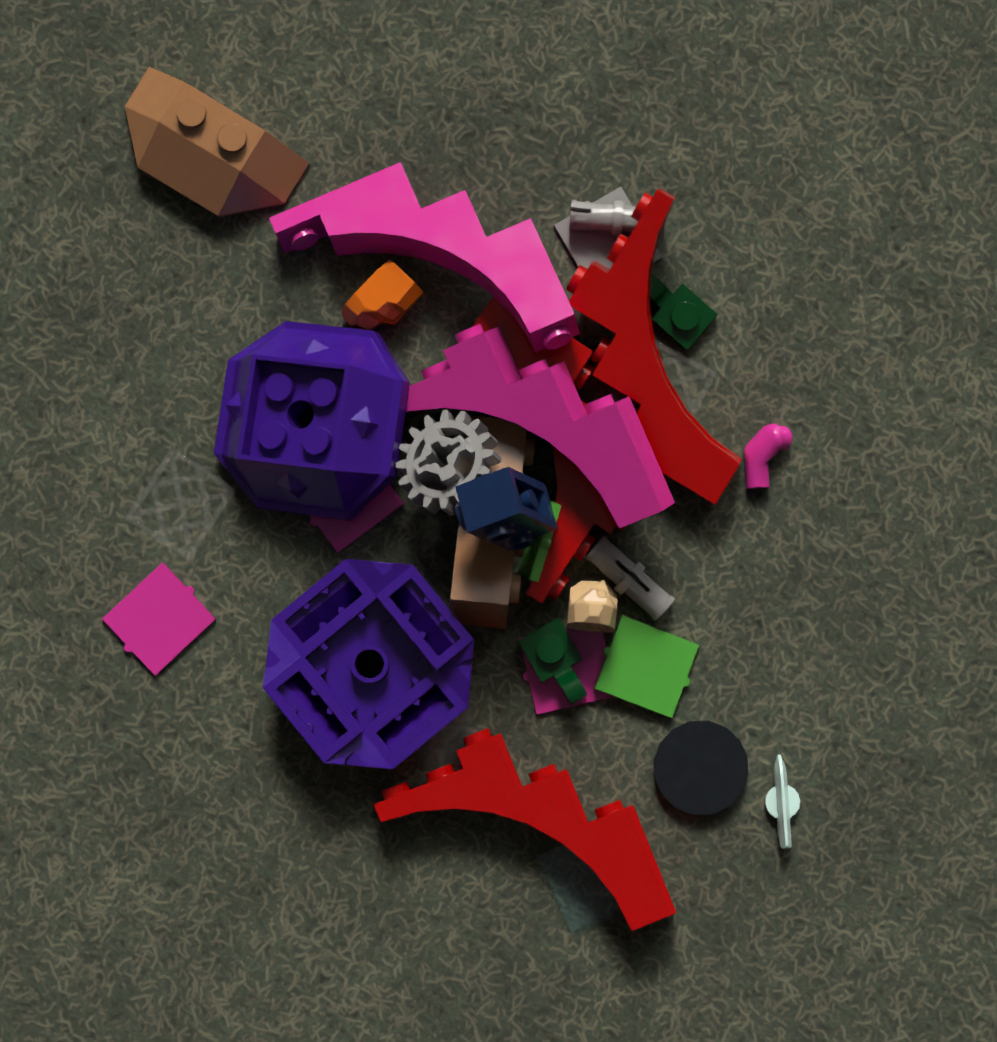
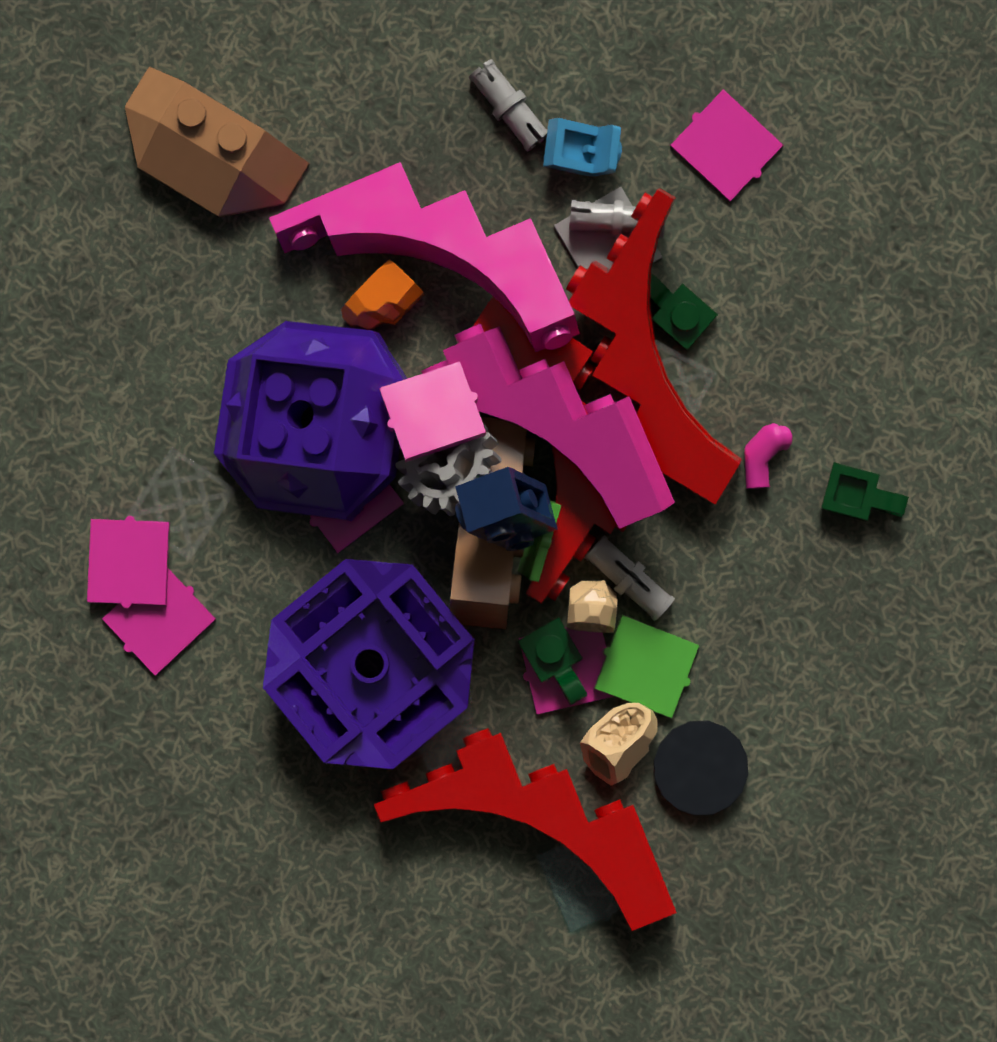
light aqua piece [765,755,800,849] -> none
none -> dark pink piece [87,516,170,608]
none -> piece [379,361,486,462]
none -> light grey pin [469,59,548,152]
none -> dark azure bracket [543,118,622,176]
none -> tan rock [580,703,657,785]
none -> dark pink piece [670,89,783,202]
none -> dark green plate [821,462,909,522]

